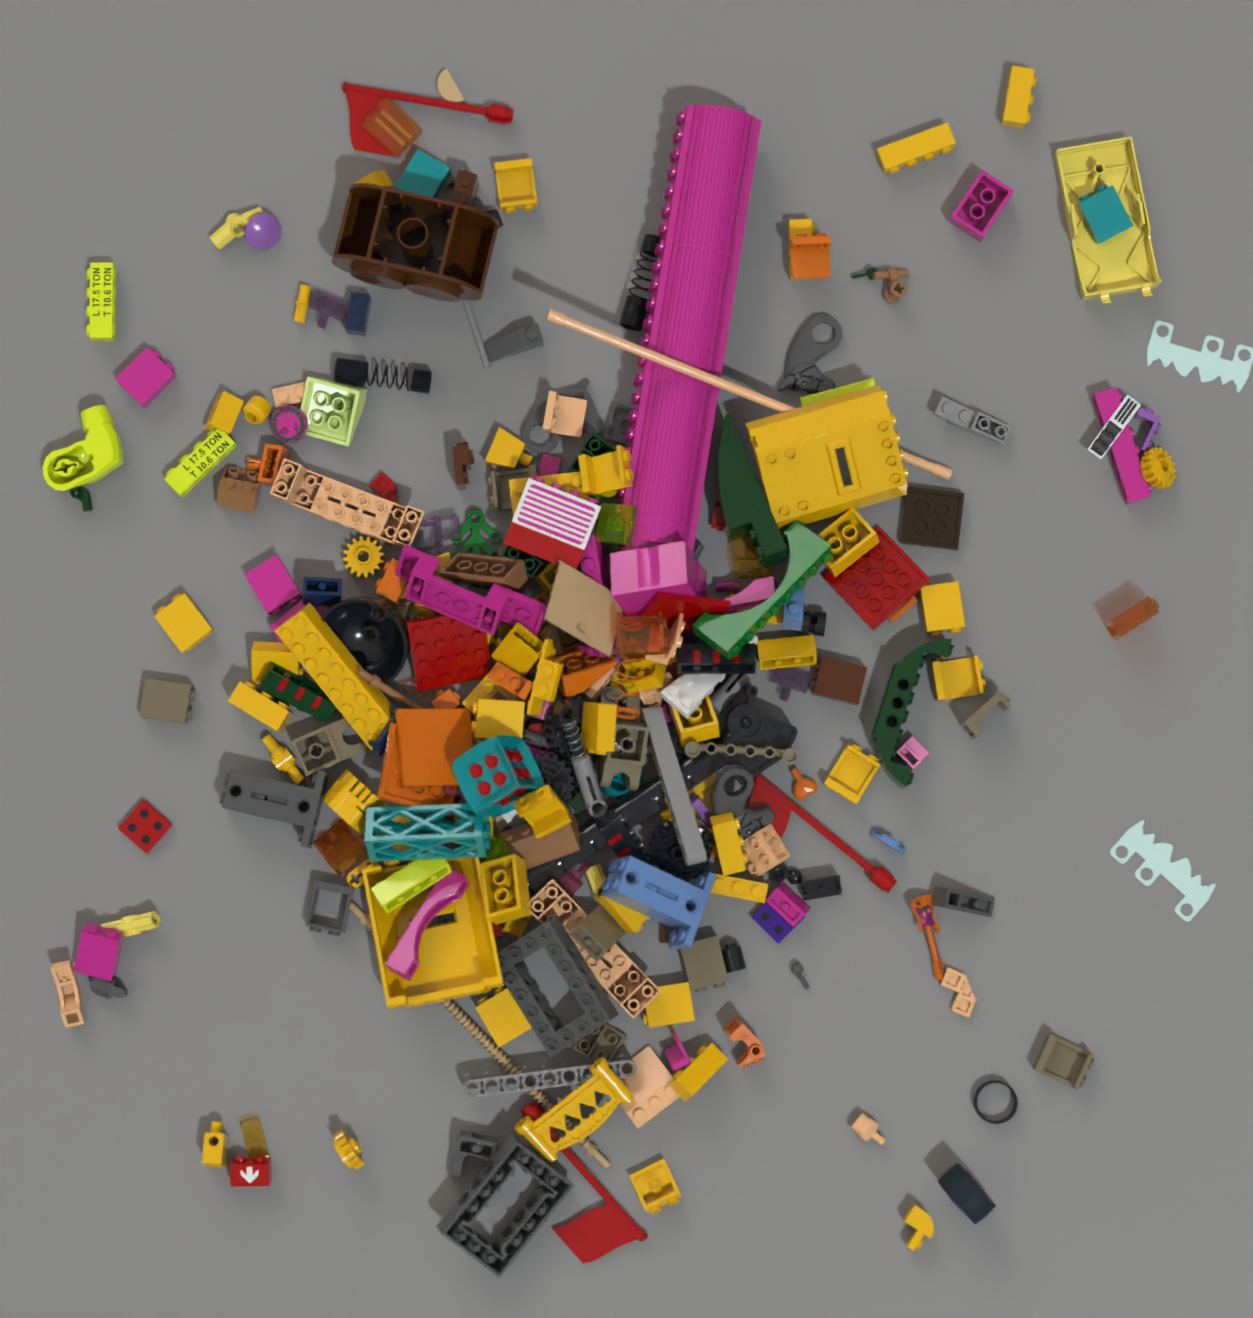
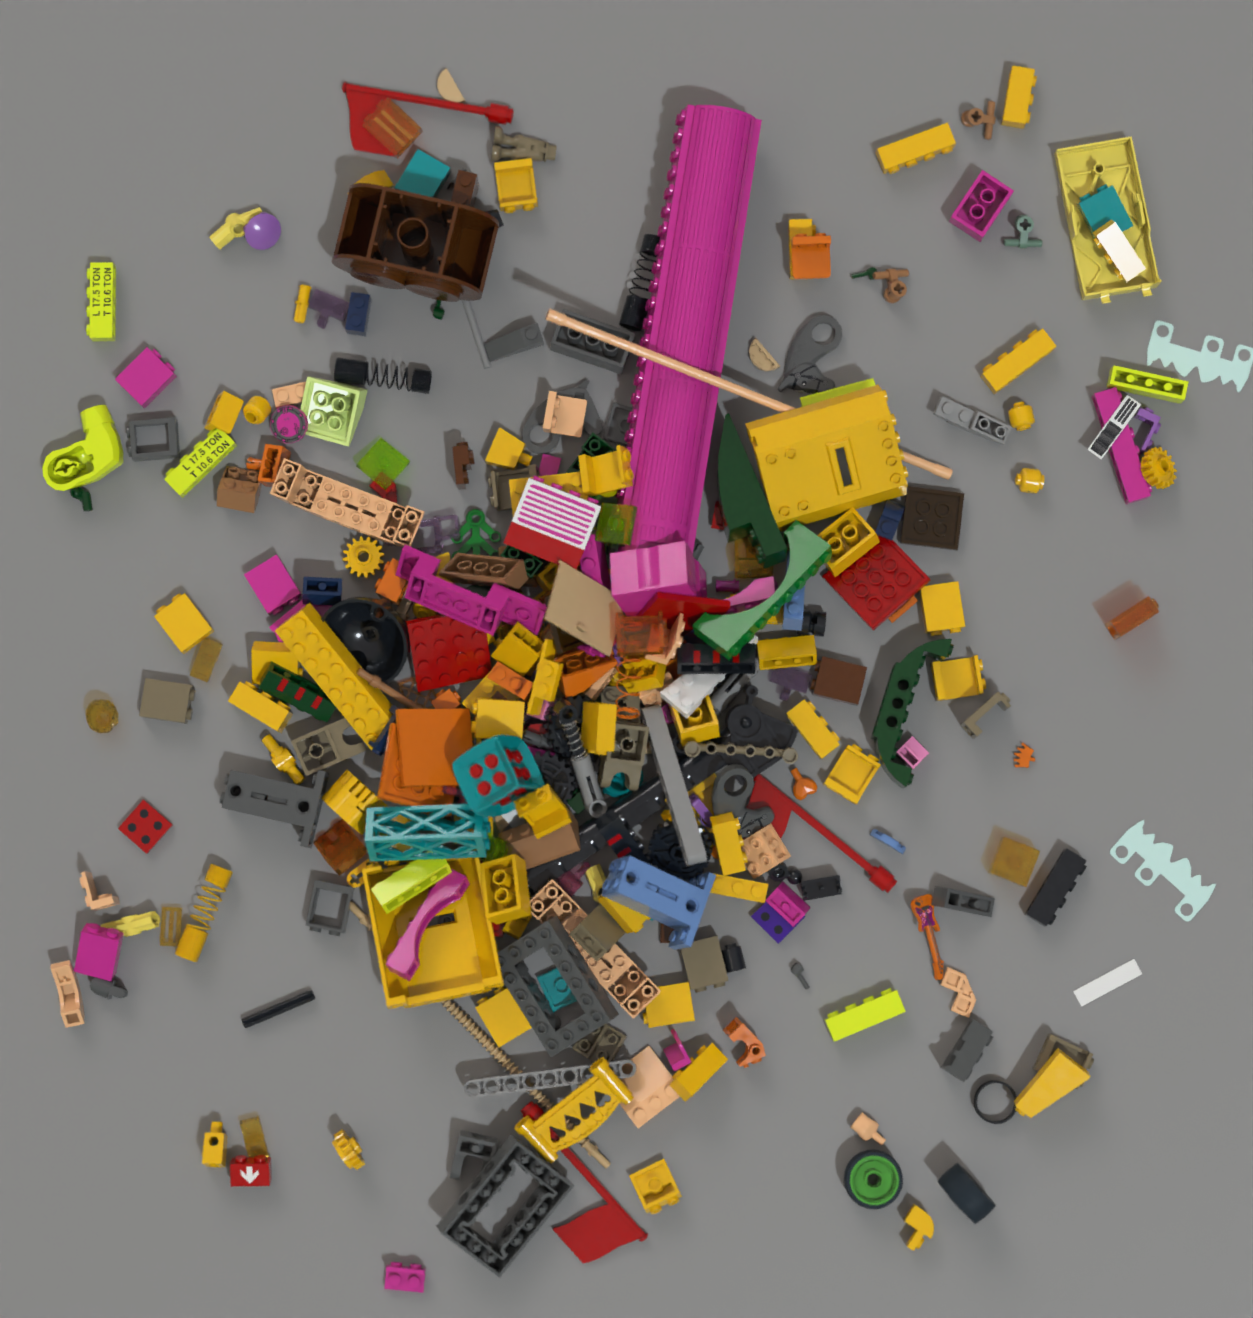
none -> light nougat bracket [80,871,120,910]
none -> clear yellow hair [85,699,119,733]
none -> dark grey window [126,417,180,462]
none -> clear yellow tile [160,907,182,946]
none -> yellow piece [175,864,233,962]
none -> clear yellow slope [190,637,223,682]
none -> black axle [242,990,315,1028]
none -> clear neon green plate [356,438,410,490]
none -> dark pink bracket [384,1262,426,1293]
none -> dark green hand [433,300,445,320]
none -> dark tan piece [491,126,557,162]
none -> teal tile [537,968,577,1012]
none -> dark grey brick [550,309,635,375]
none -> tan tile [749,338,780,372]
none -> yellow brick [785,699,840,760]
none -> neon yellow brick [824,988,906,1042]
none -> bright green wheel [844,1150,903,1209]
none -> dark blue brick [875,500,905,541]
none -> dark grey wedge [941,1019,993,1082]
none -> medium nougat piece [961,101,996,140]
none -> yellow brick [980,328,1057,395]
none -> clear yellow brick [988,837,1040,887]
none -> sand green piece [1004,214,1042,249]
none -> yellow head [1008,402,1035,431]
none -> orange piece [1013,743,1036,768]
none -> yellow slope [1014,1048,1091,1118]
none -> yellow head [1015,468,1044,494]
none -> black brick [1025,848,1087,927]
none -> white sticker [1073,959,1142,1007]
none -> brick [1093,220,1146,282]
none -> neon yellow brick [1106,365,1188,404]

